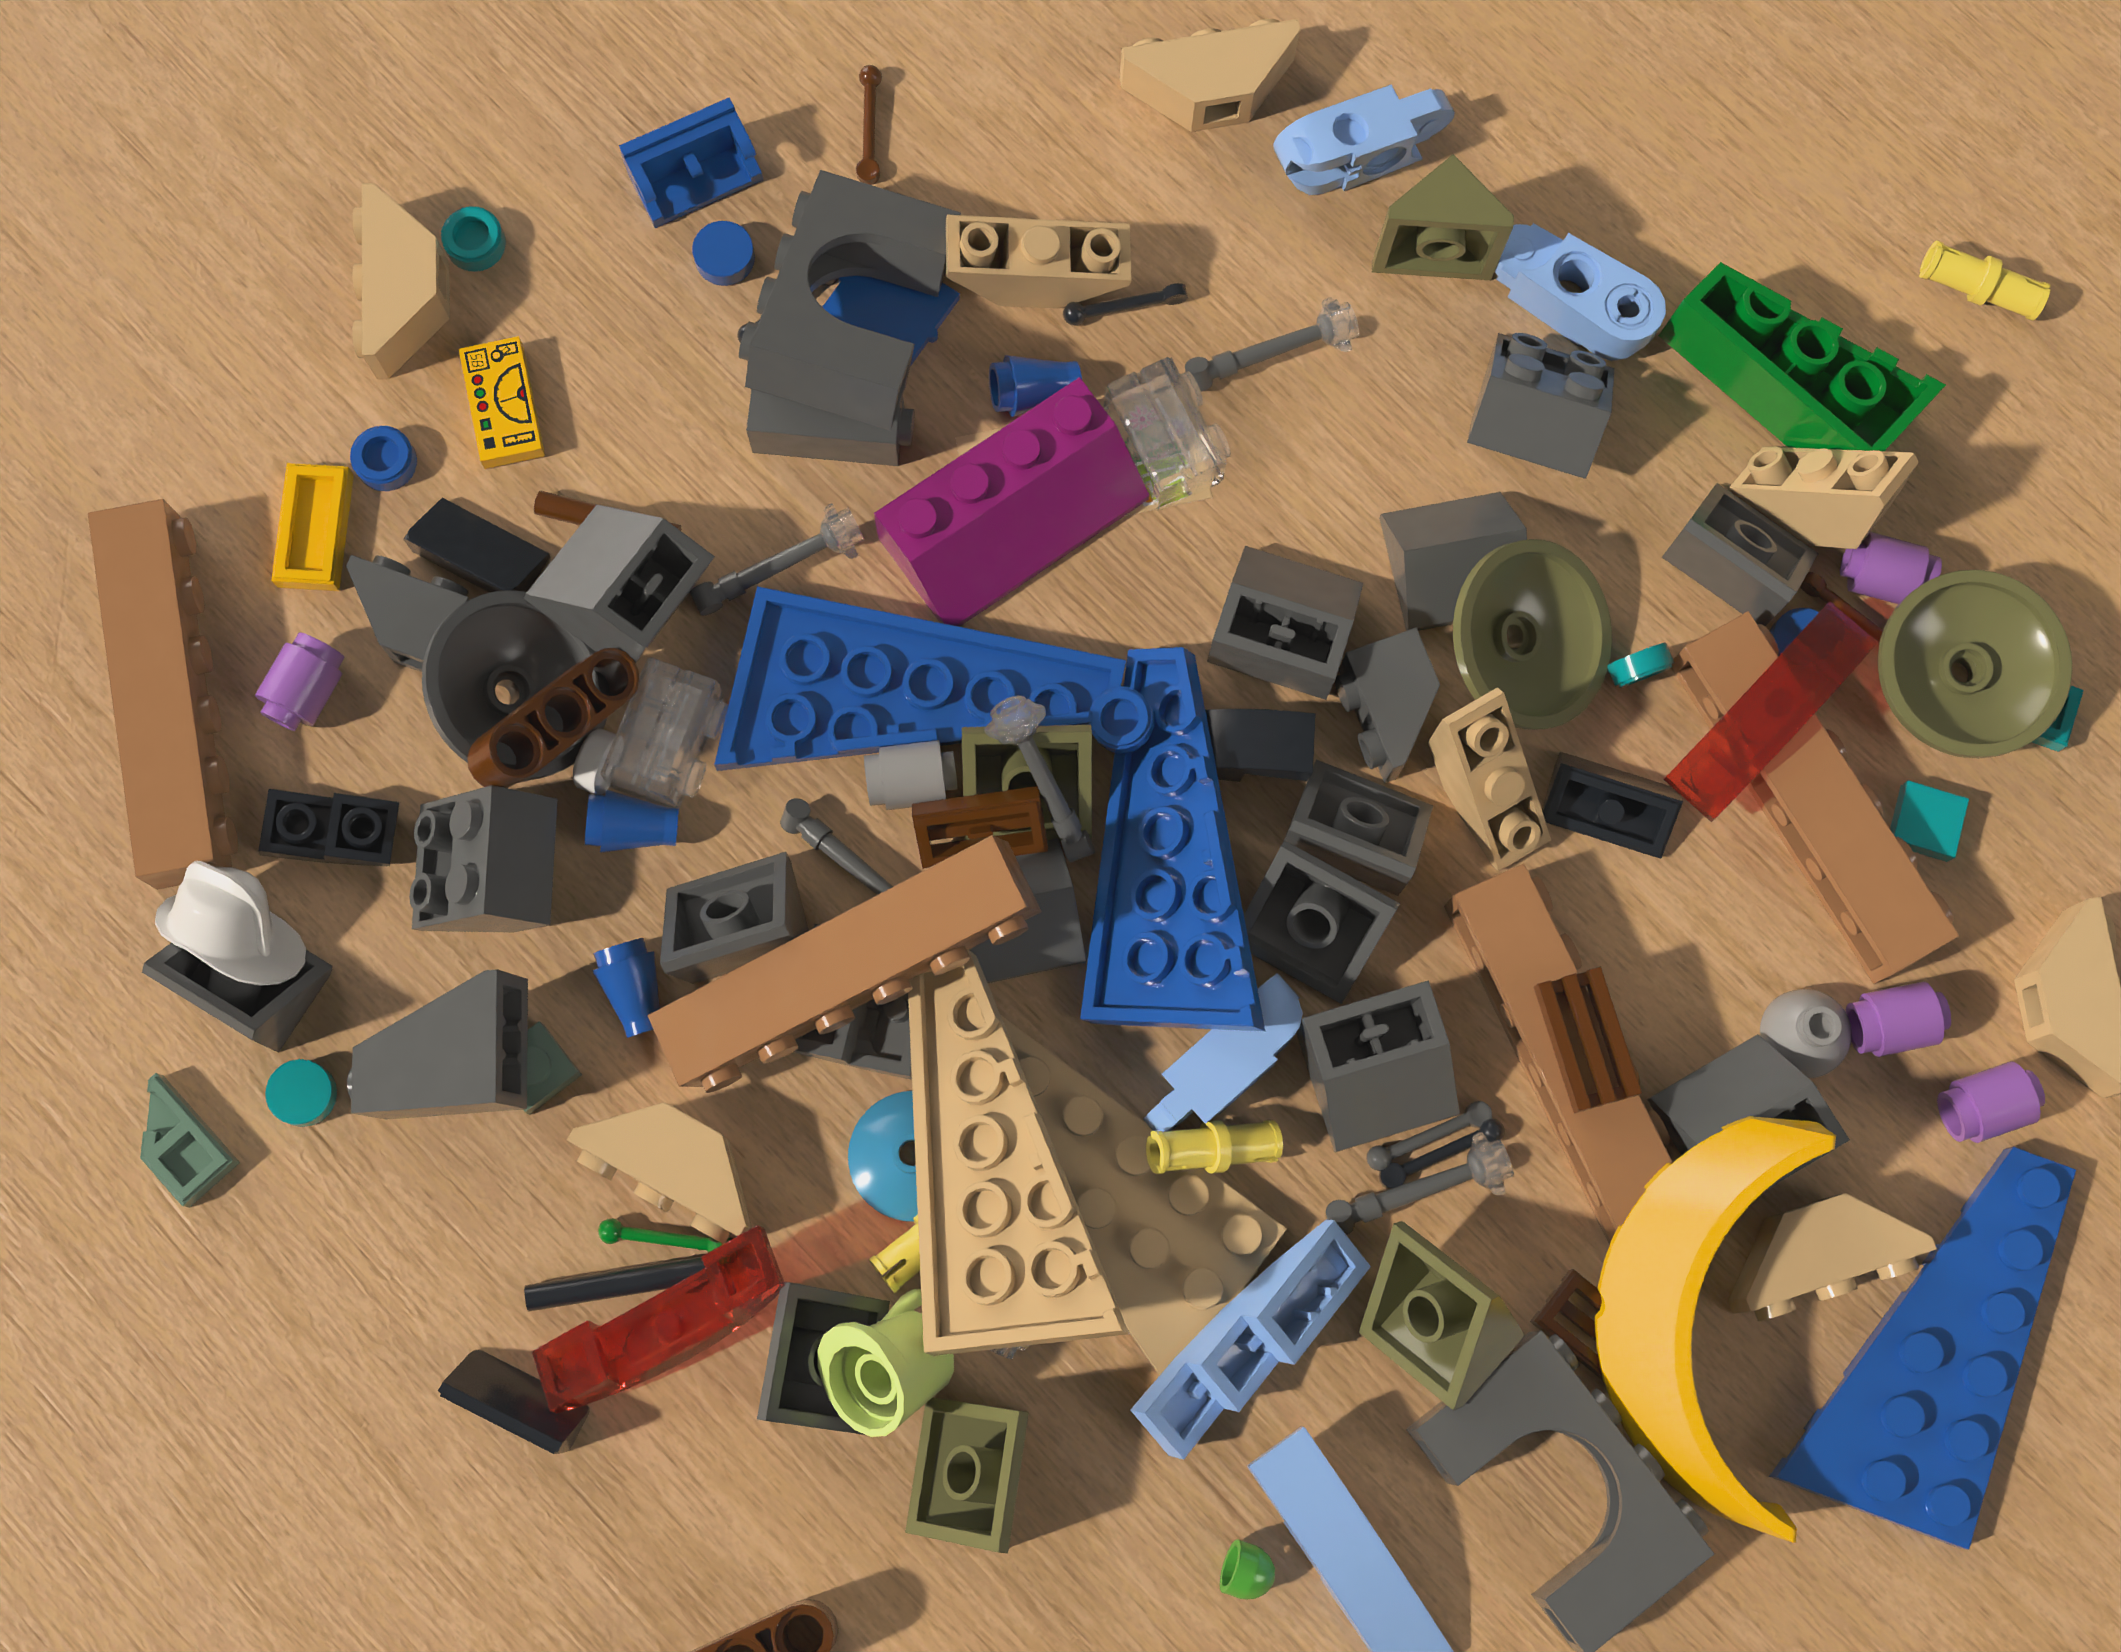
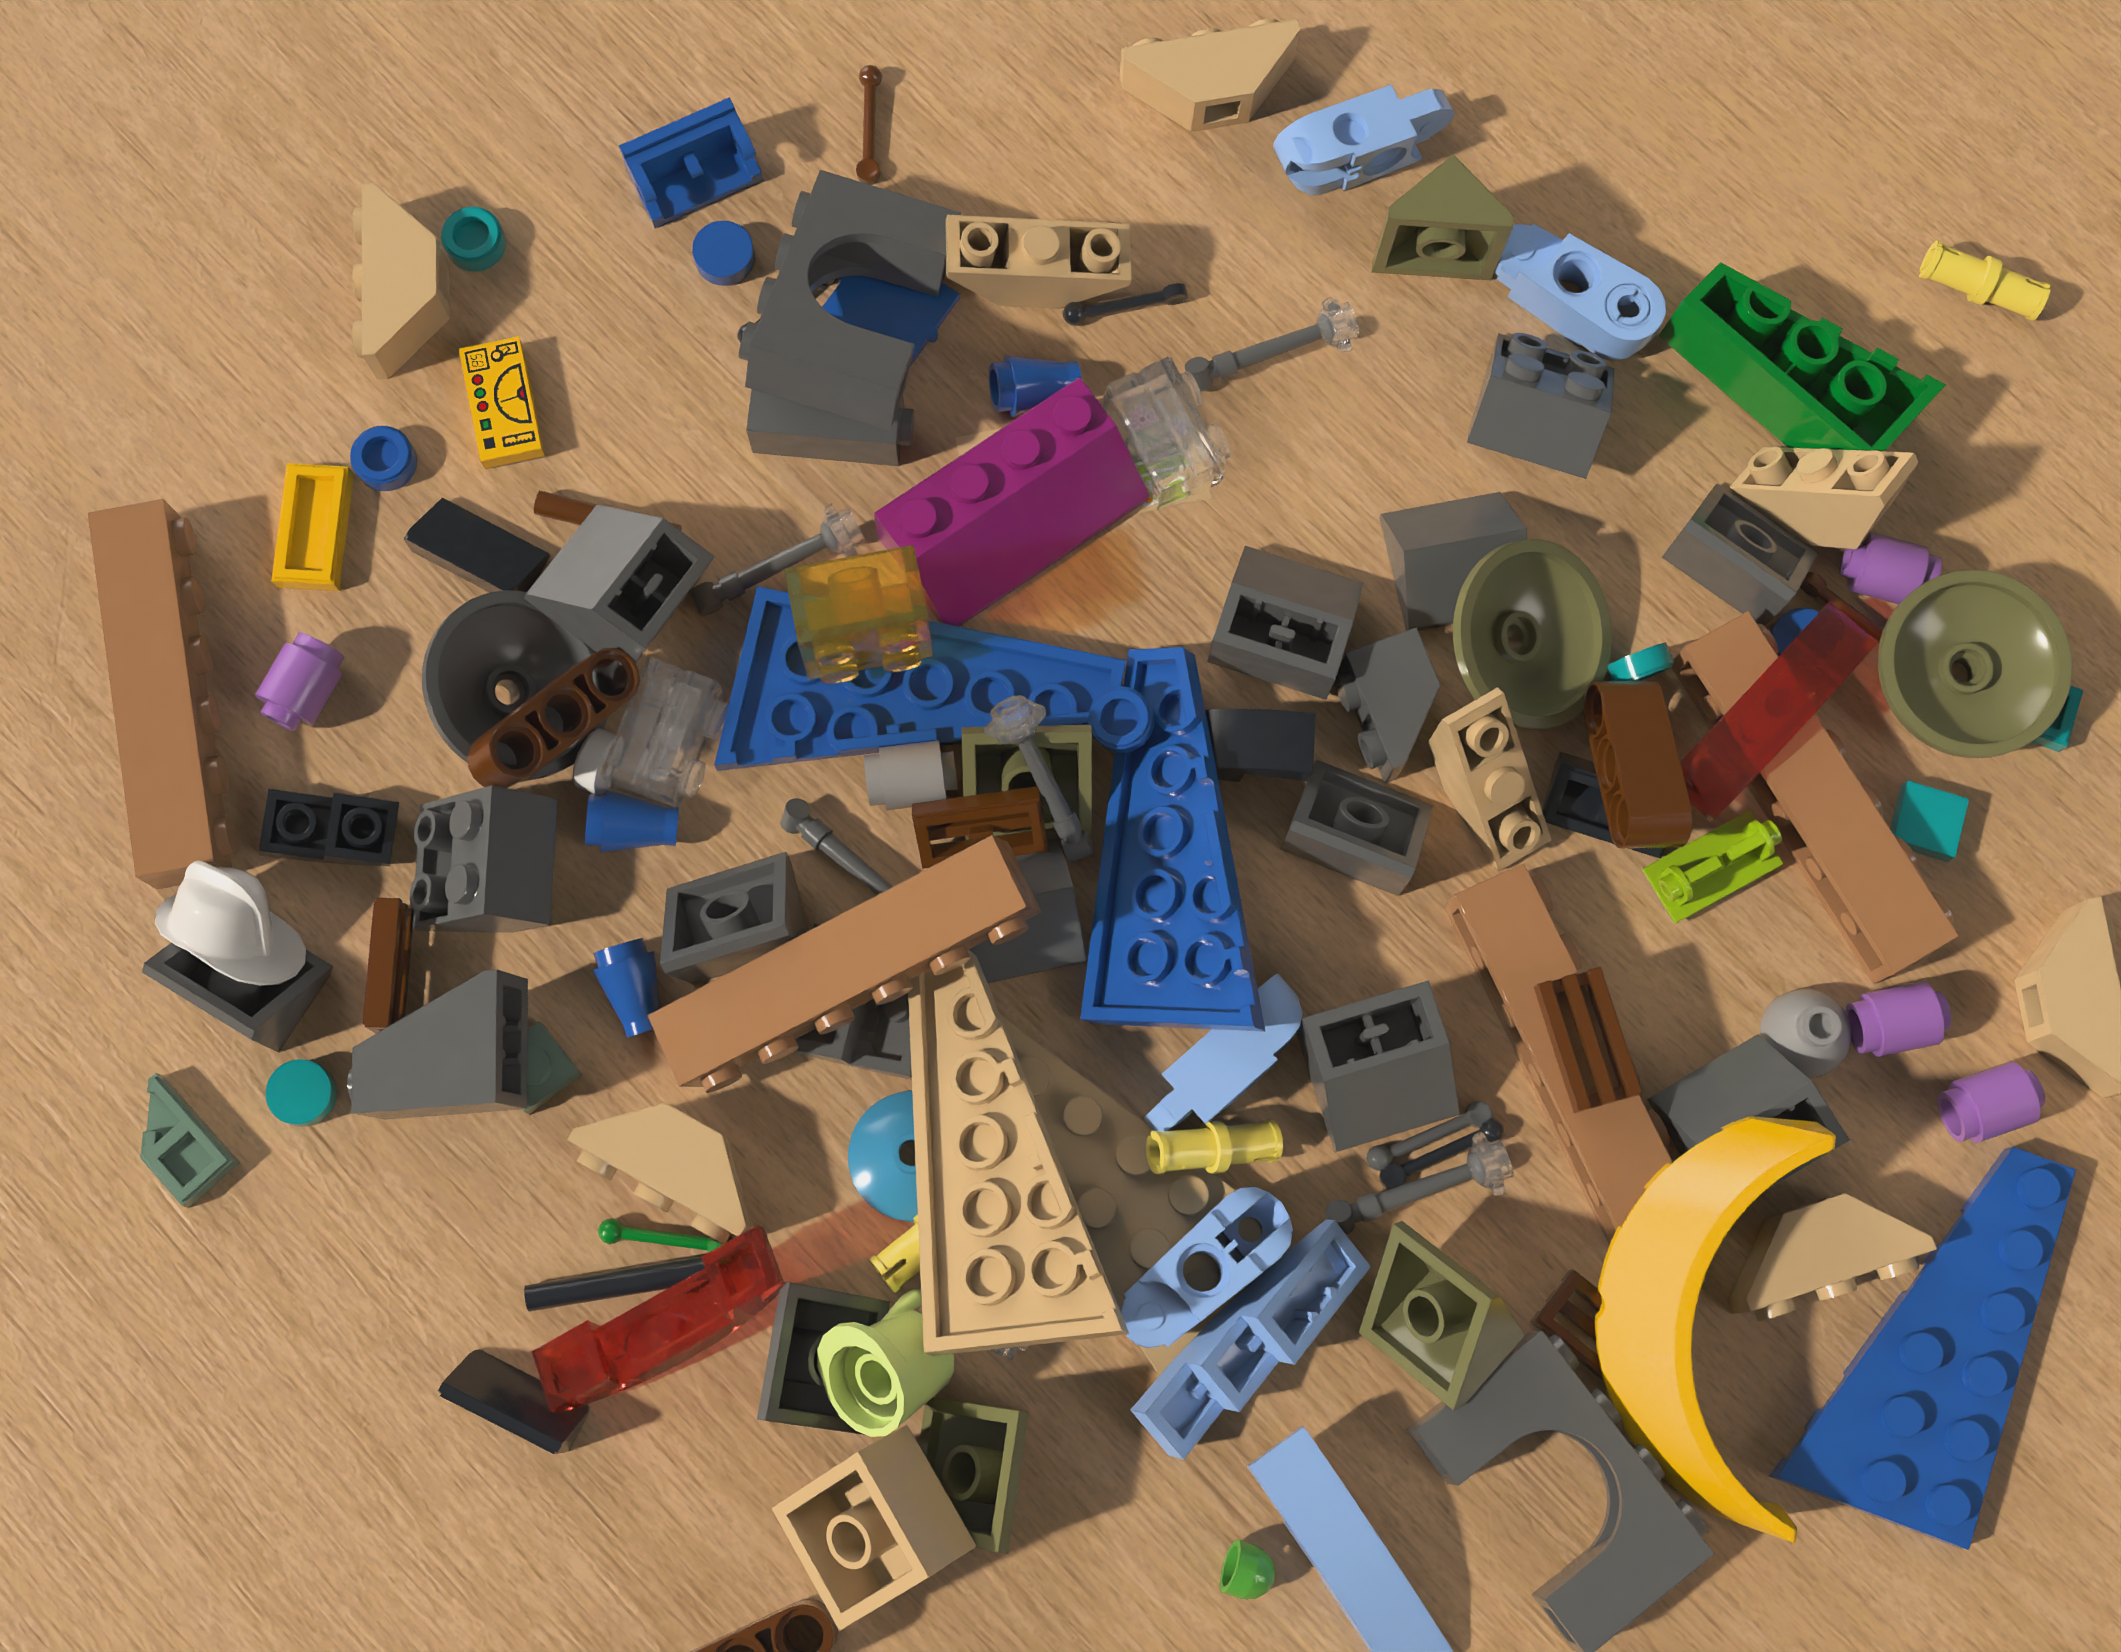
dark grey slope [346,555,470,672] -> none
dark grey slope [1244,840,1400,1004] -> none
none -> reddish brown tile [363,898,413,1033]
none -> tan brick [772,1425,976,1631]
none -> clear yellow brick [784,545,933,684]
none -> light blue piece [1120,1187,1293,1348]
none -> reddish brown beam [1584,681,1692,849]
none -> lime hinge [1641,810,1784,924]

